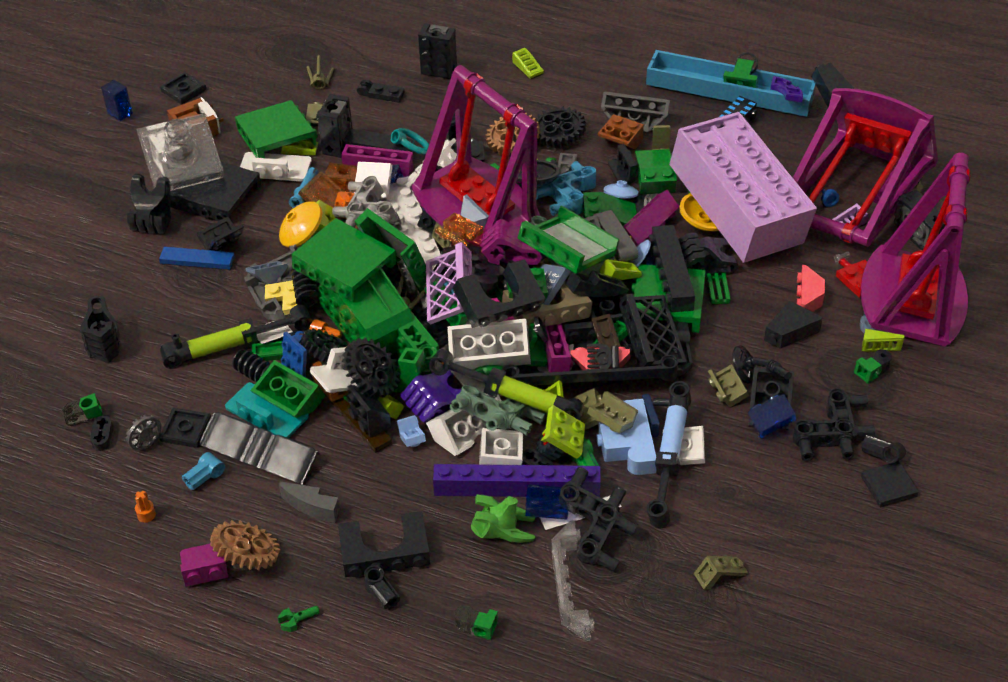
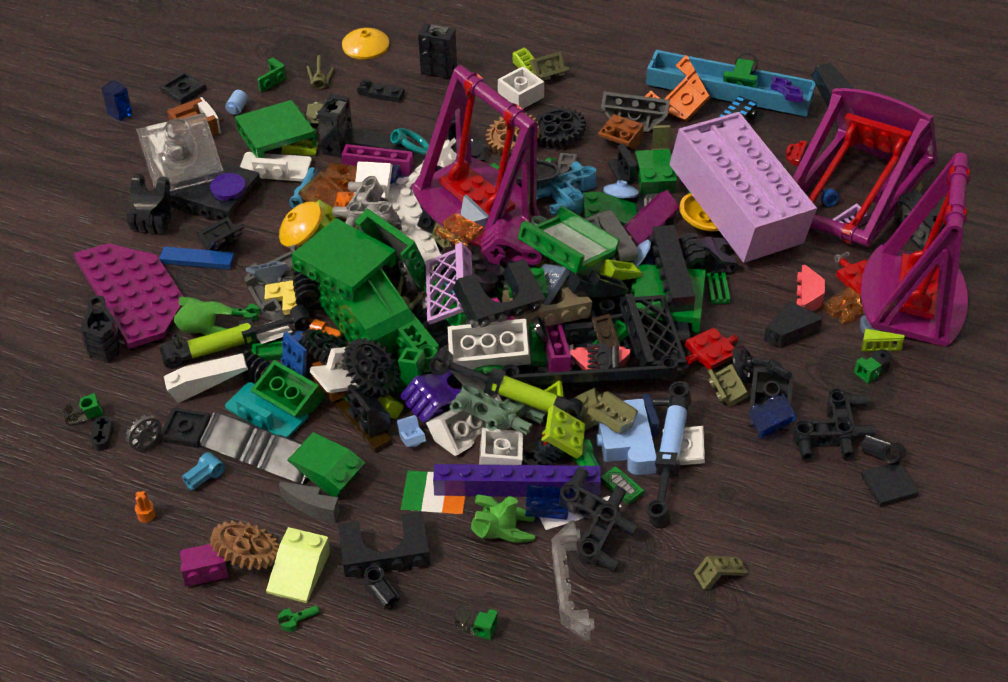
none -> magenta plate [74,243,184,349]
none -> white wedge [164,354,248,403]
none -> bright green piece [174,297,233,335]
none -> dark purple tile [210,173,246,201]
none -> light blue brick [225,90,248,115]
none -> green bar [226,304,260,322]
none -> green bracket [257,58,287,92]
none -> yellowish green slope [266,527,330,603]
none -> green slope [287,432,365,497]
none -> yellow dish [342,28,389,60]
none -> sticker [401,470,465,514]
none -> white brick [498,66,544,109]
none -> olive bracket [530,51,569,80]
none -> green tile [600,466,644,506]
none -> orange wing [645,55,710,122]
none -> red plate [685,328,738,370]
none -> red tile [786,141,808,166]
none -> clear orange plate [821,287,864,323]

